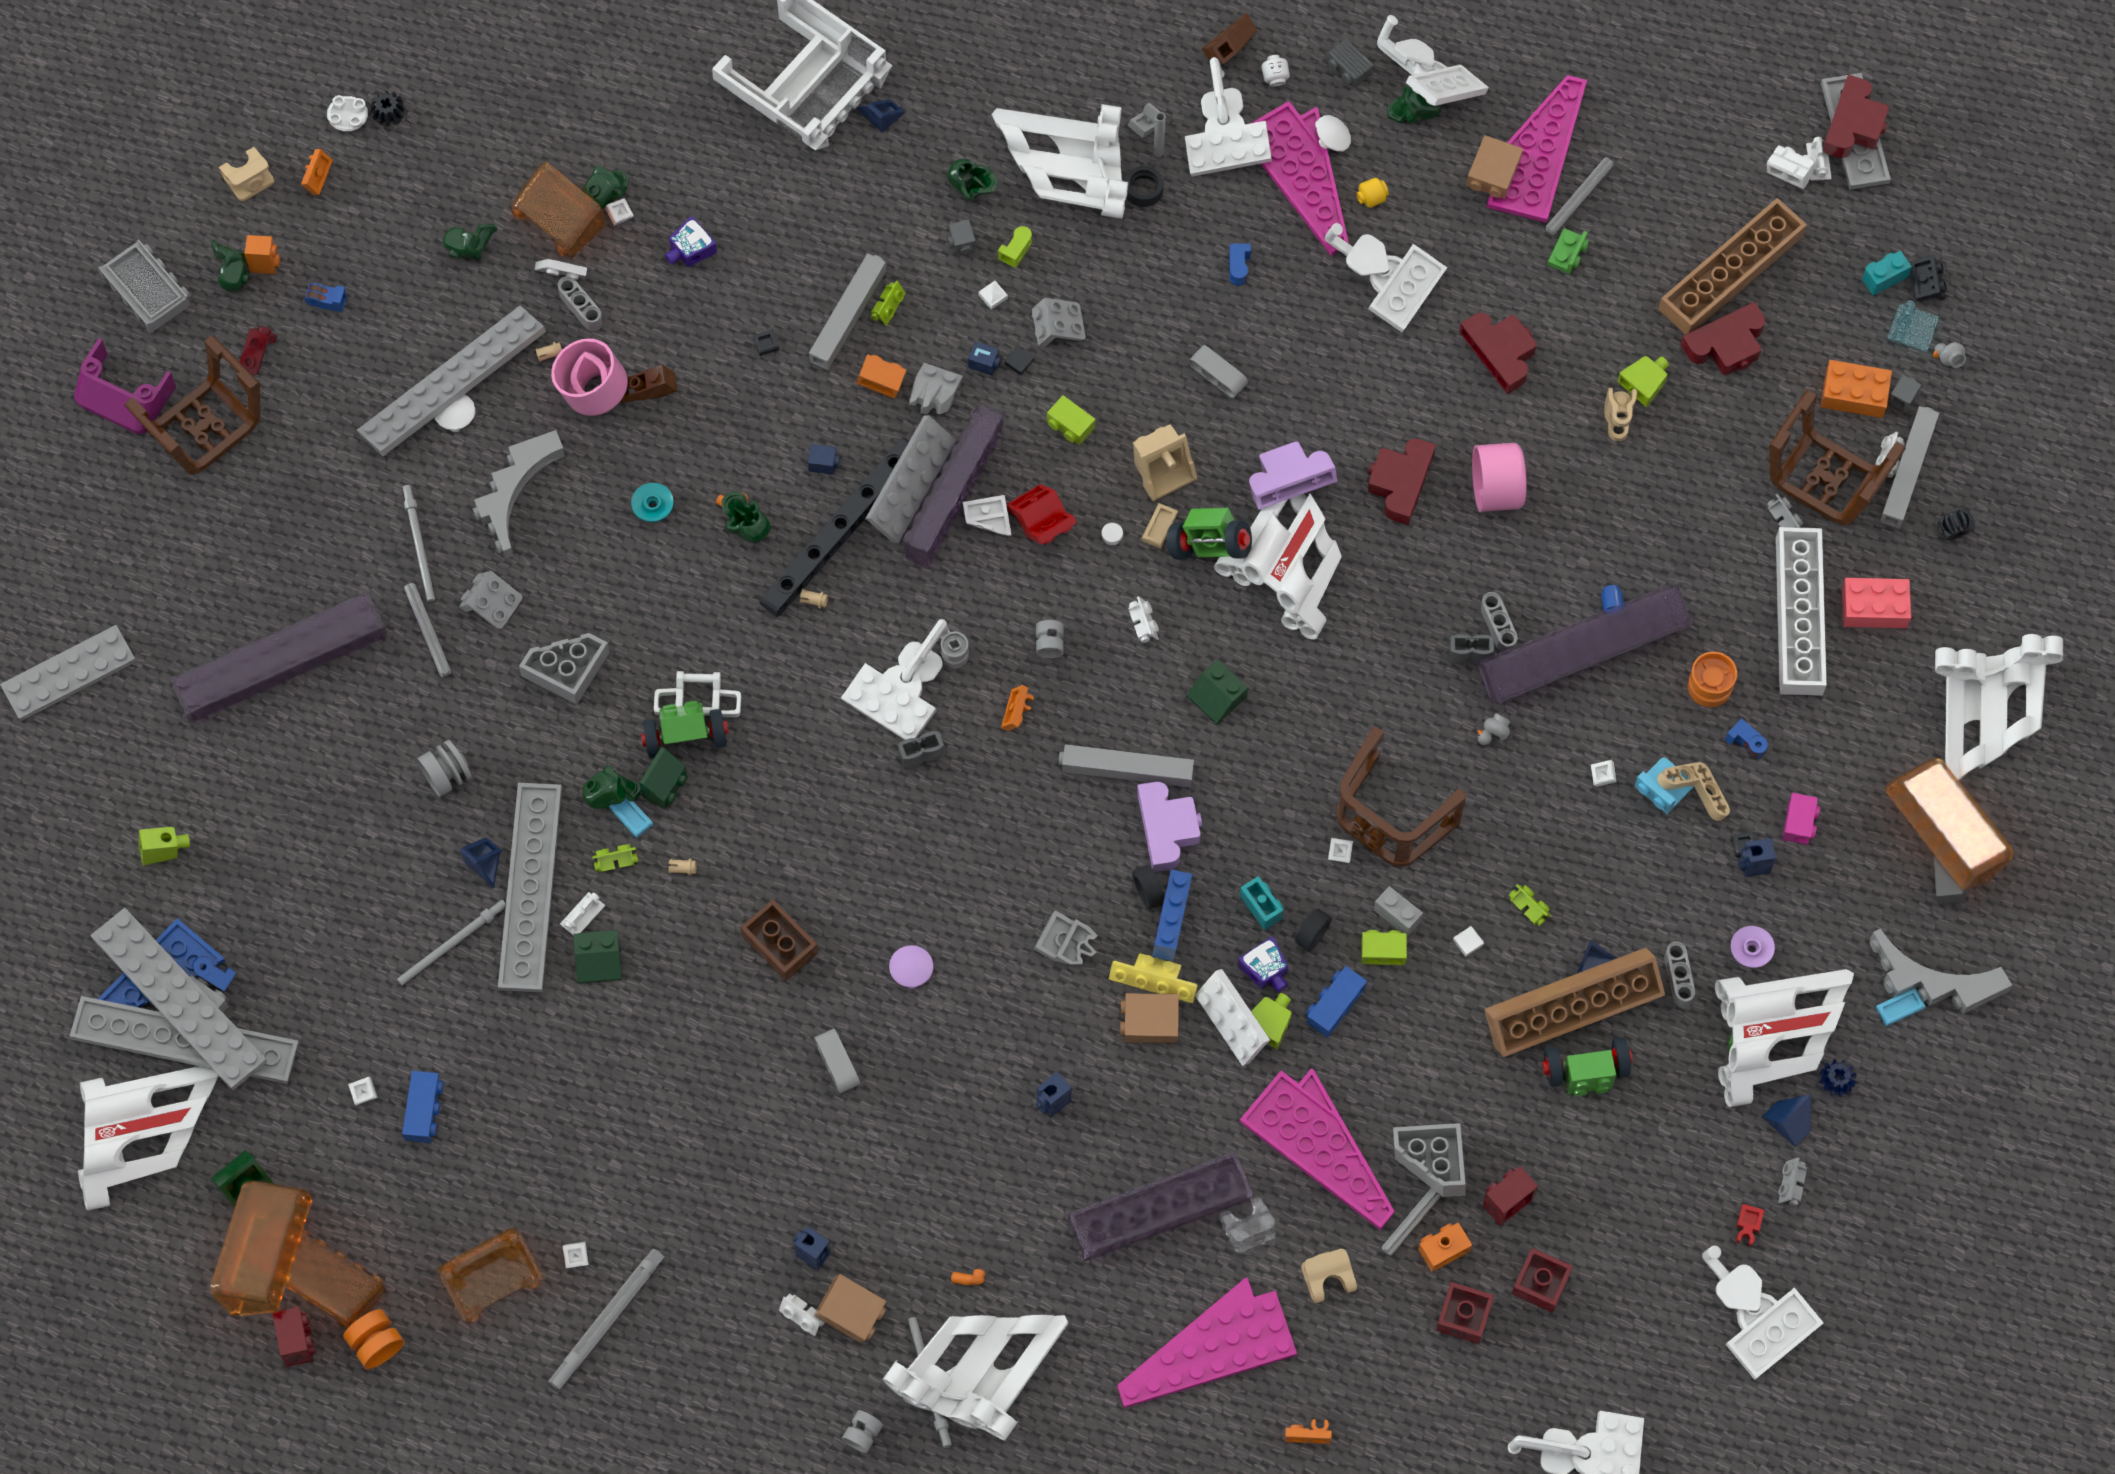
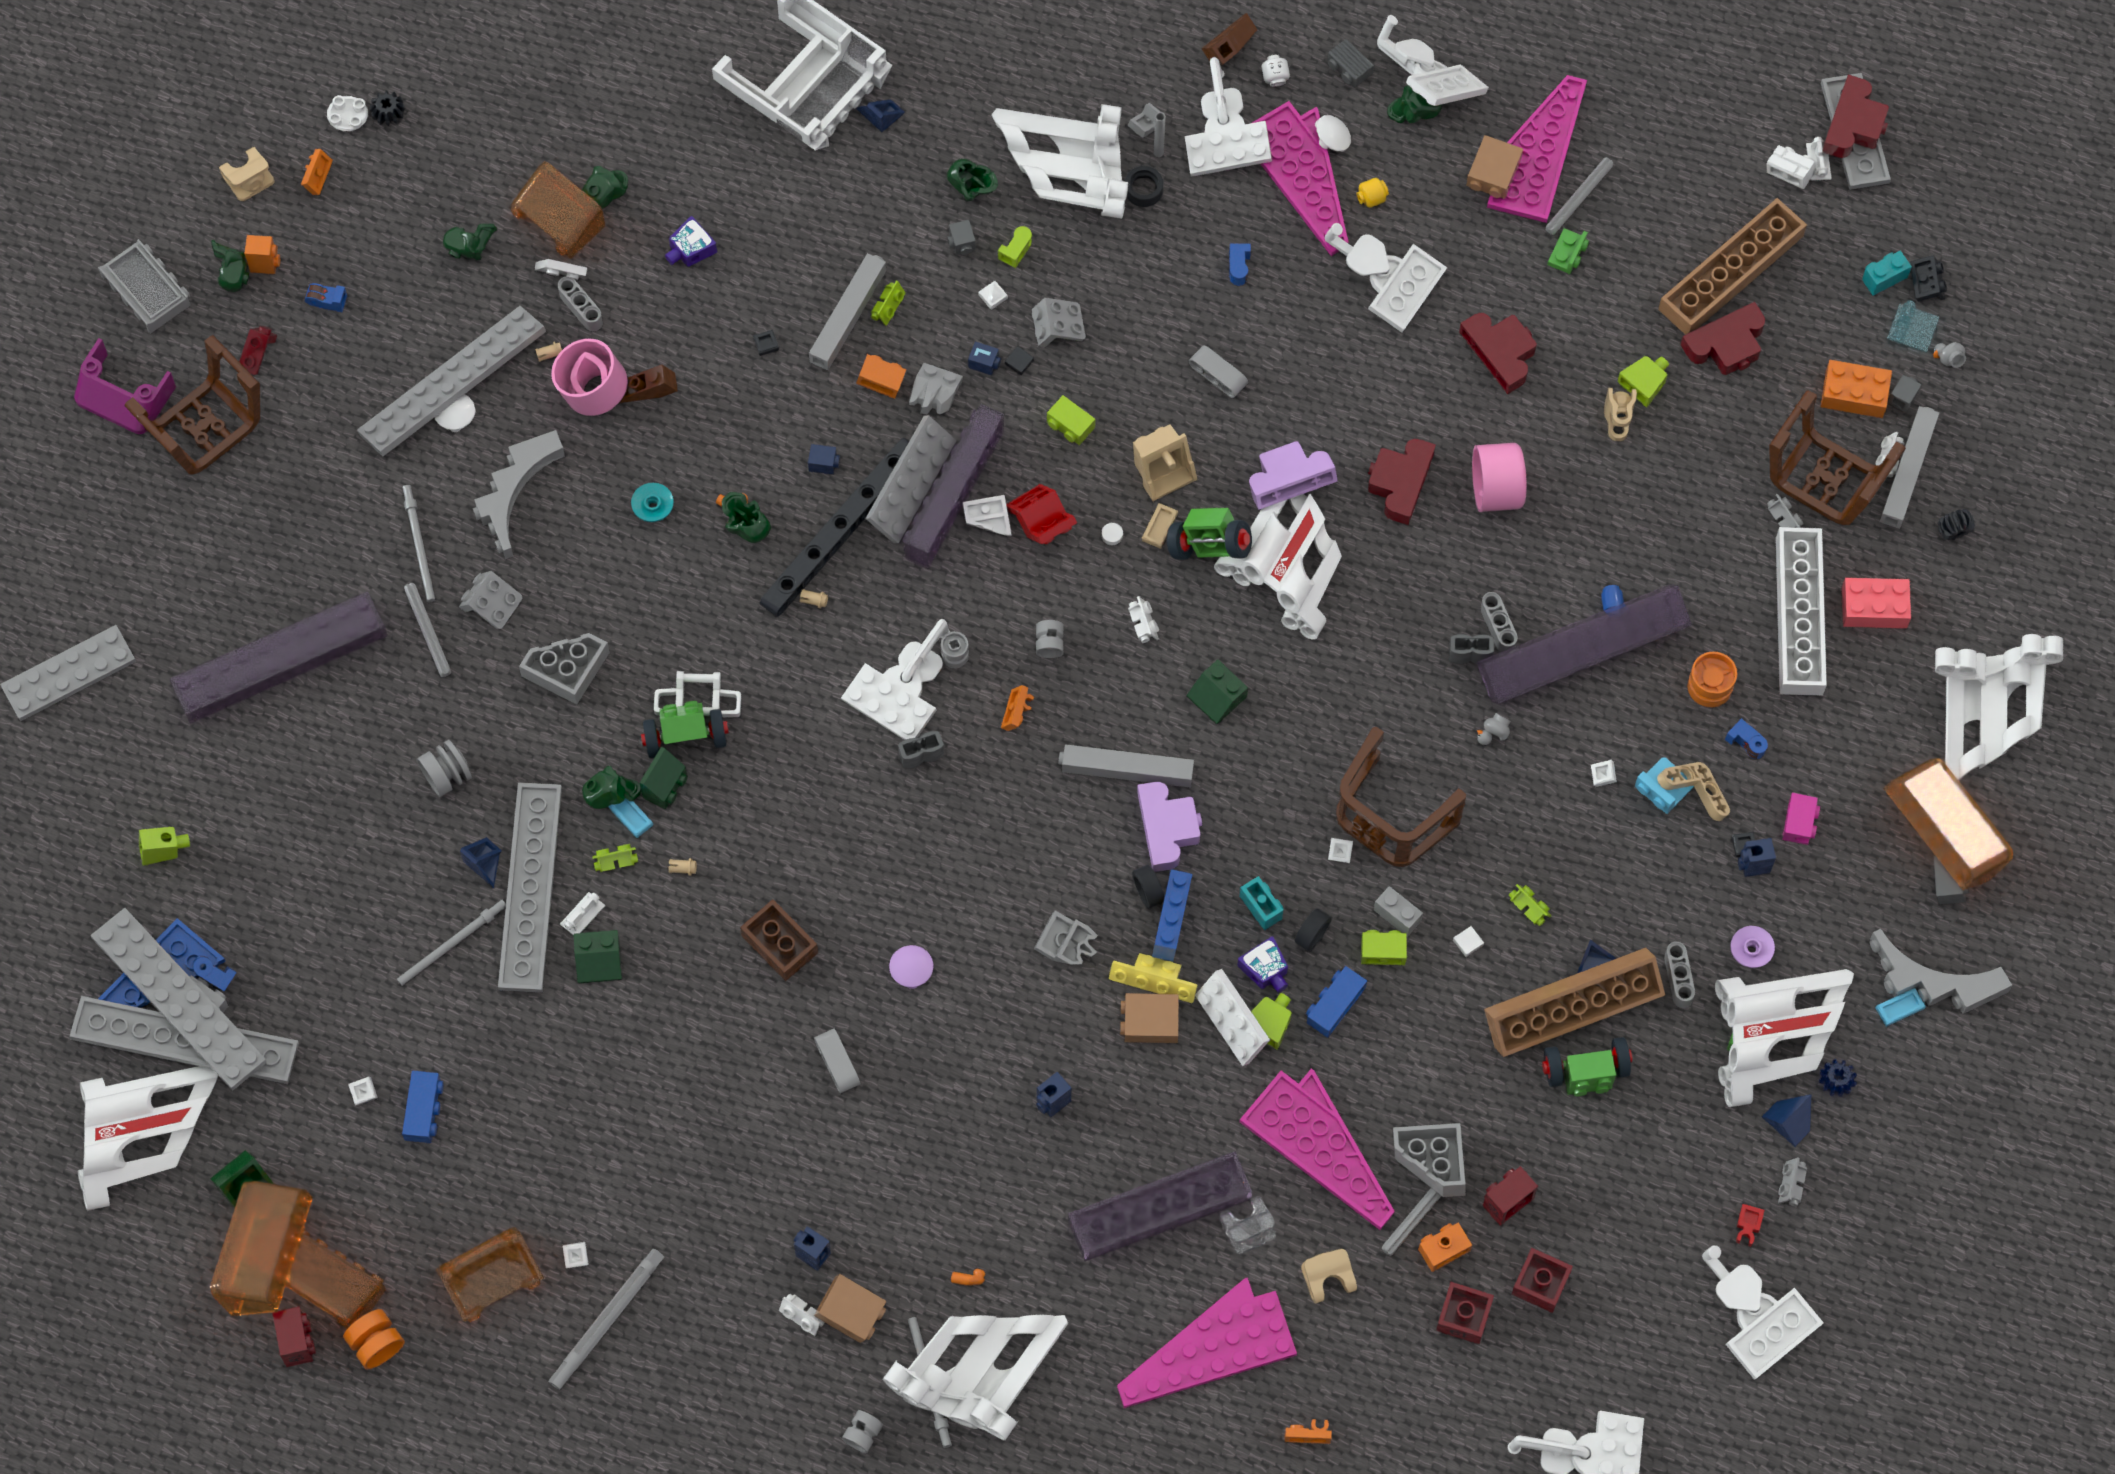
white tile [605,198,634,226] -> none

